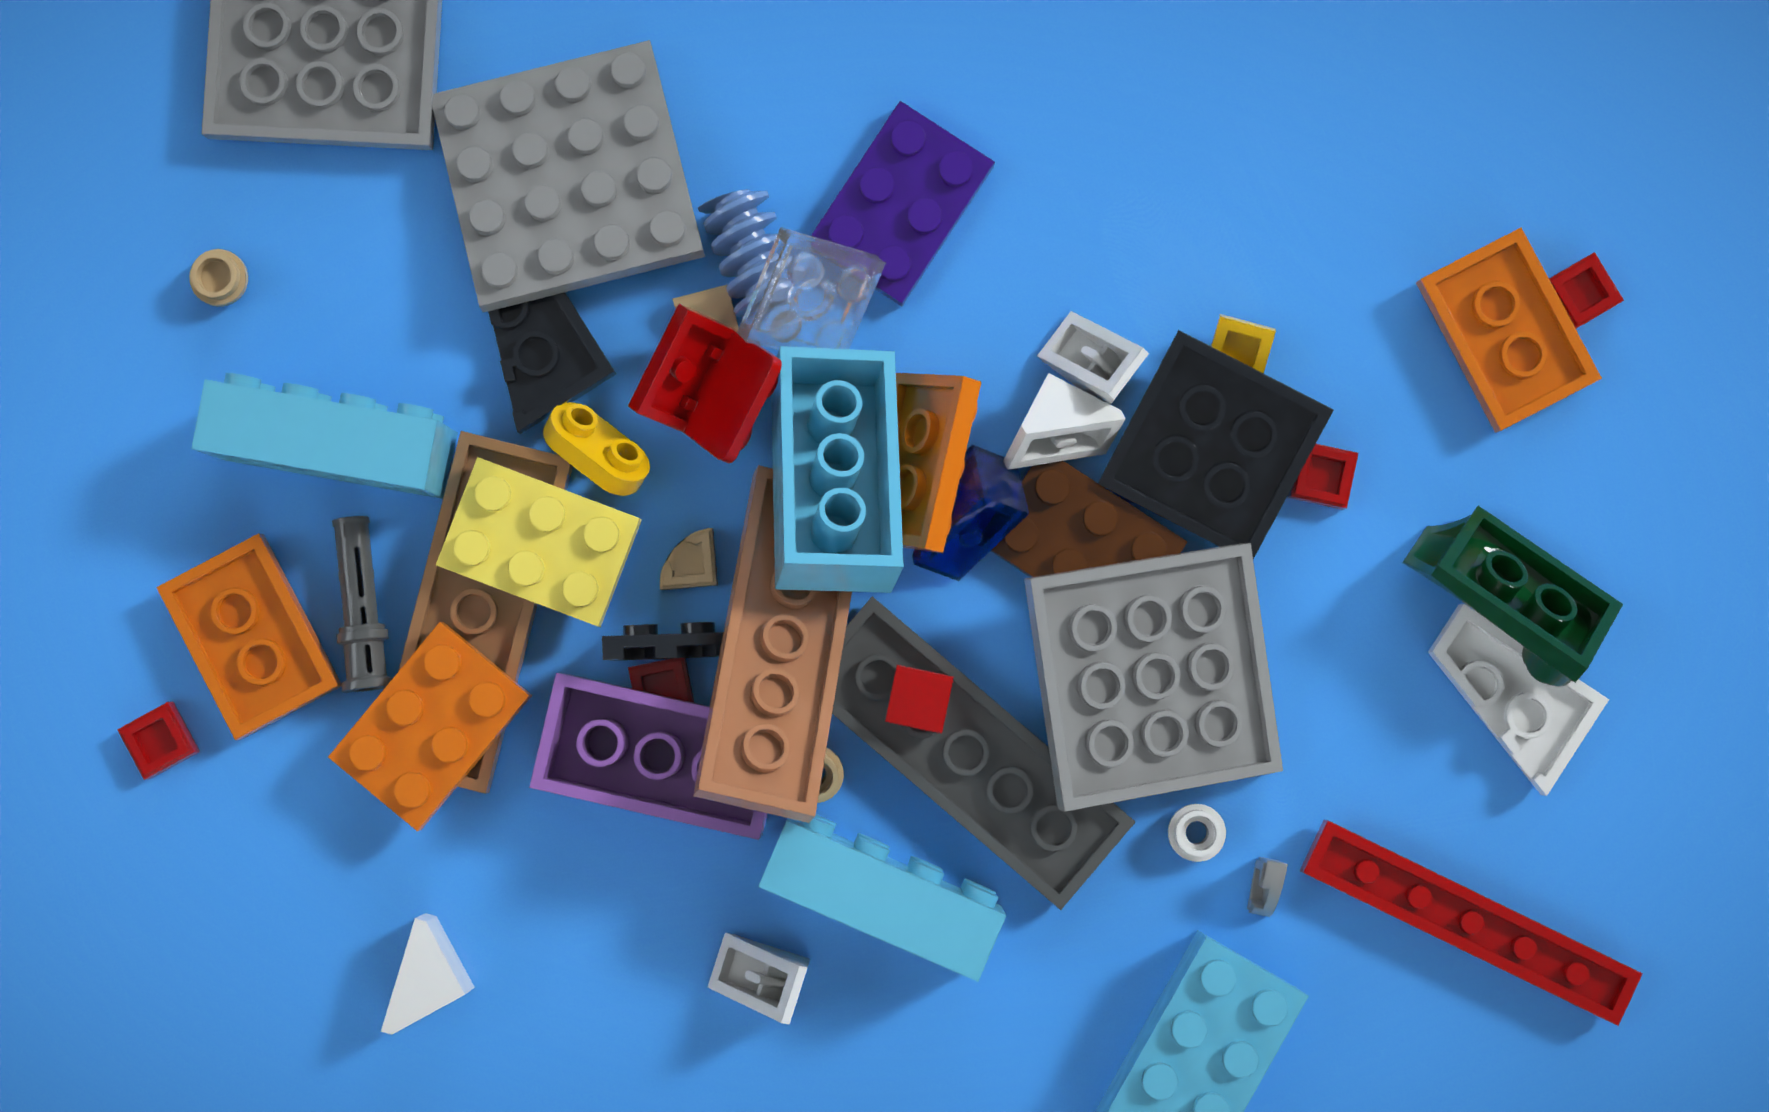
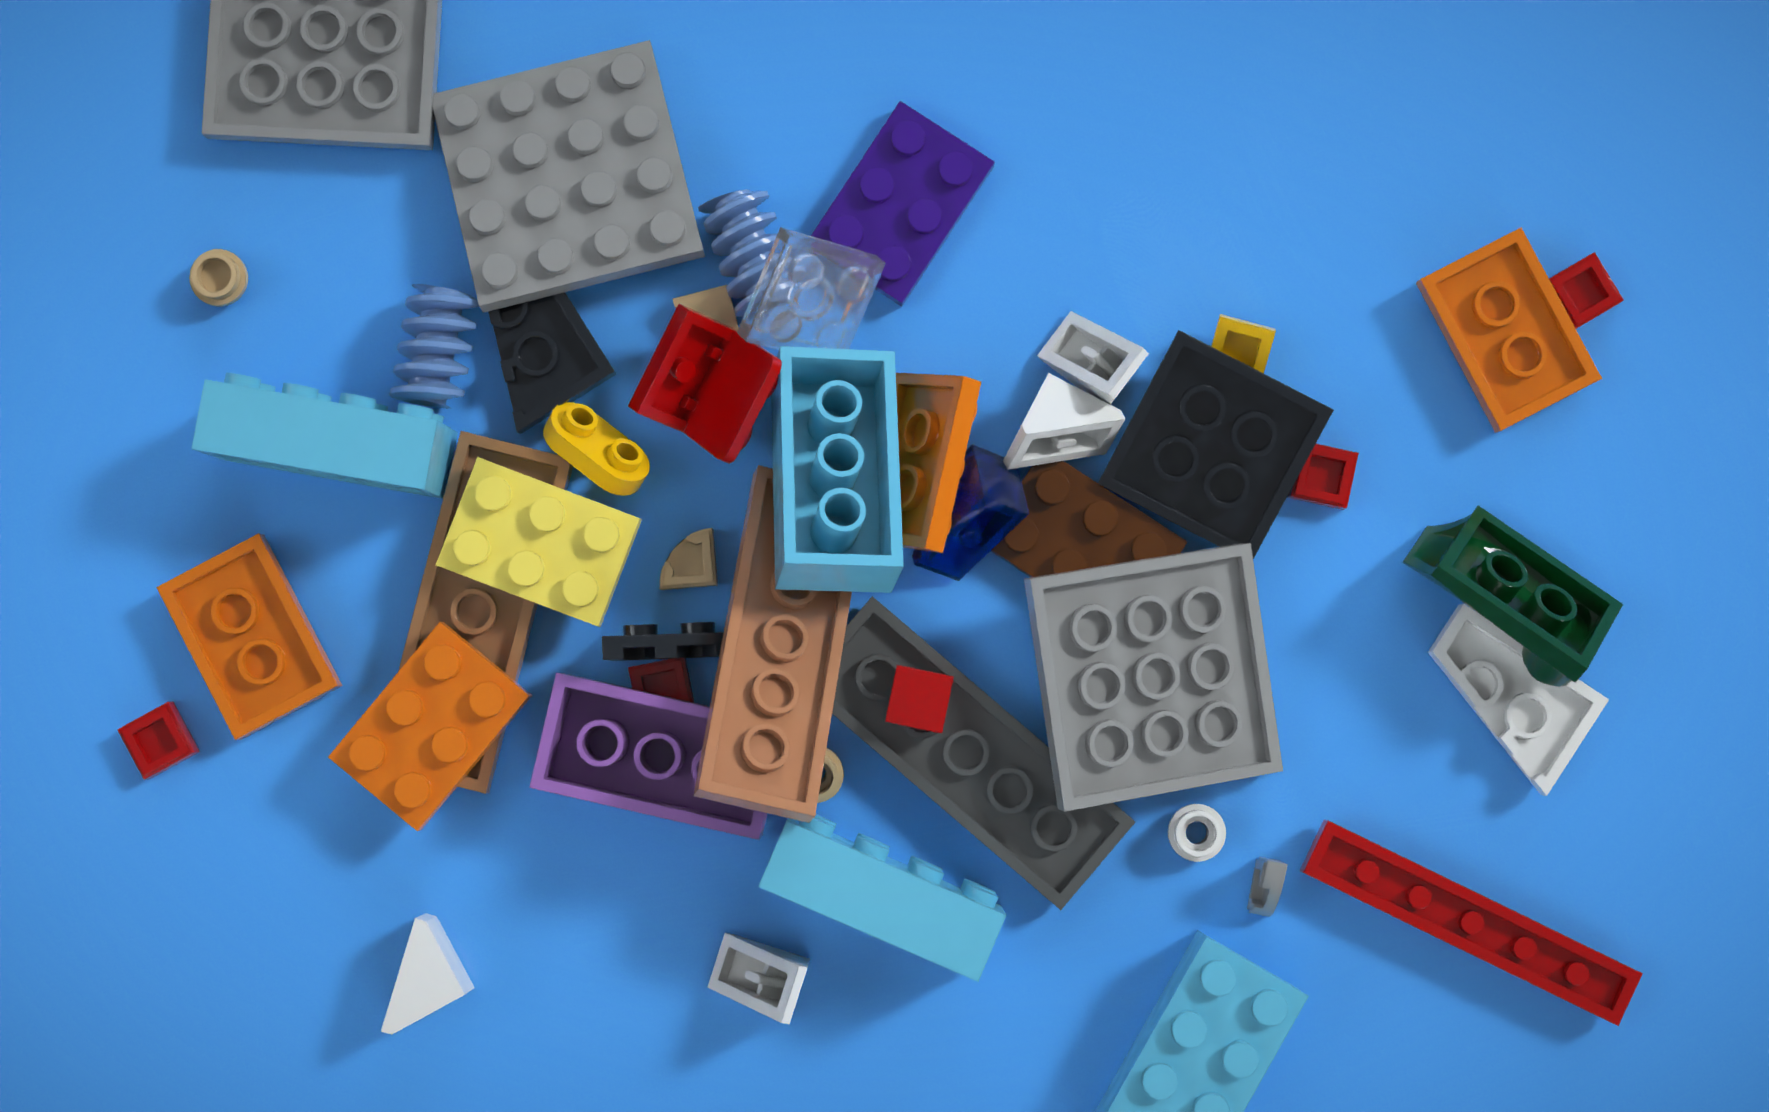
dark grey pin [332,516,393,693] -> none
none -> medium blue piece [389,284,479,409]

